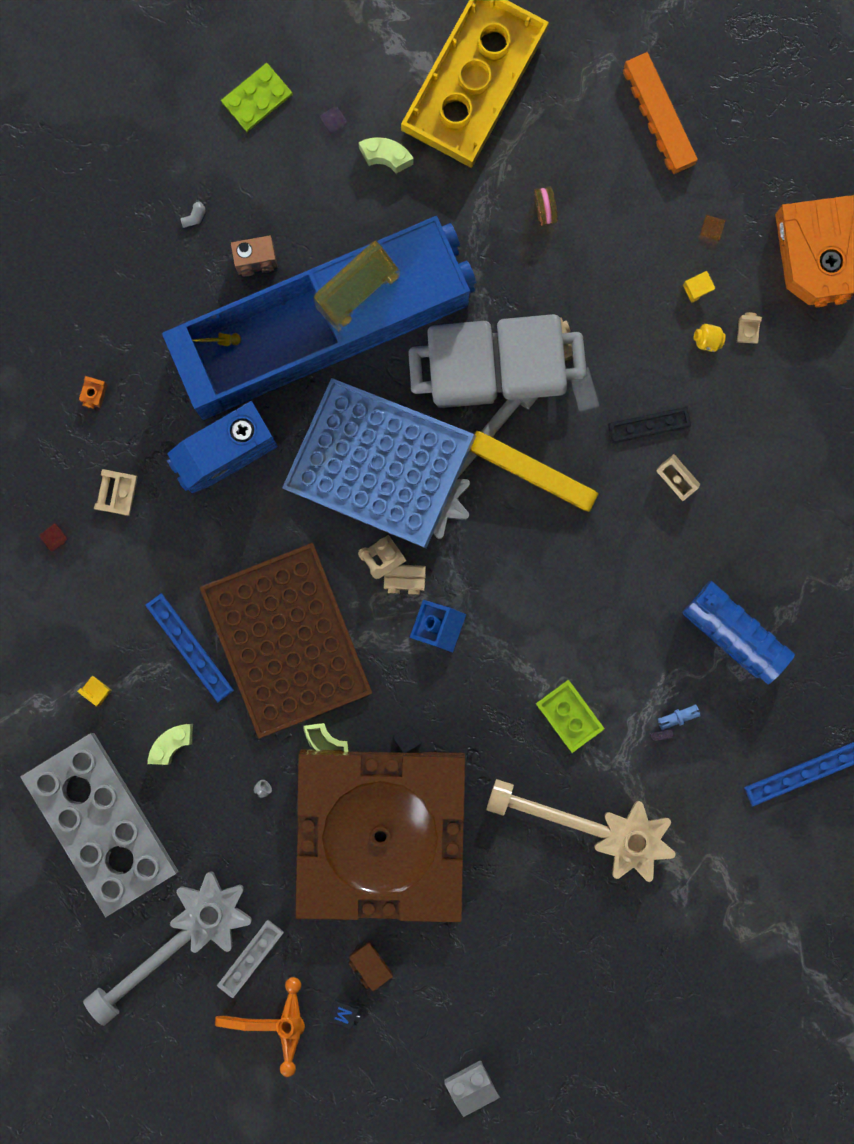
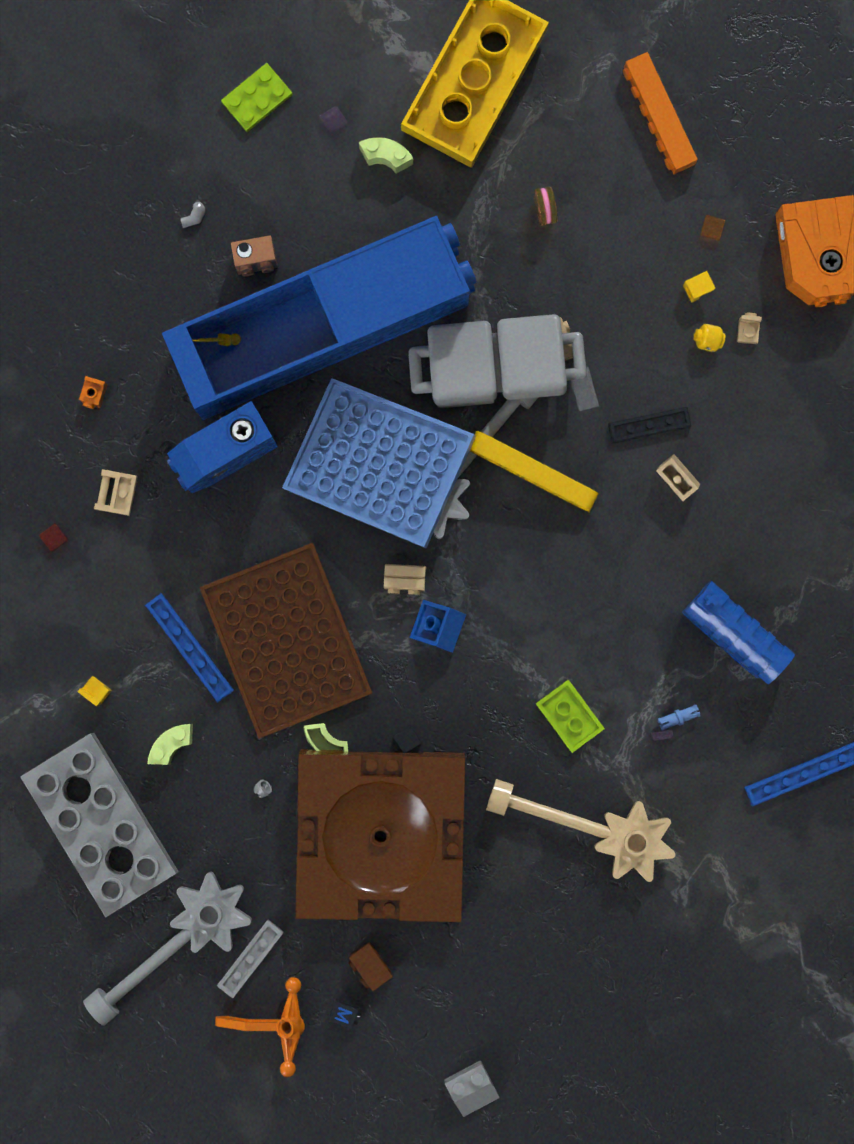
clear yellow windscreen [313,241,400,332] -> none
tan plate [358,535,406,579] -> none

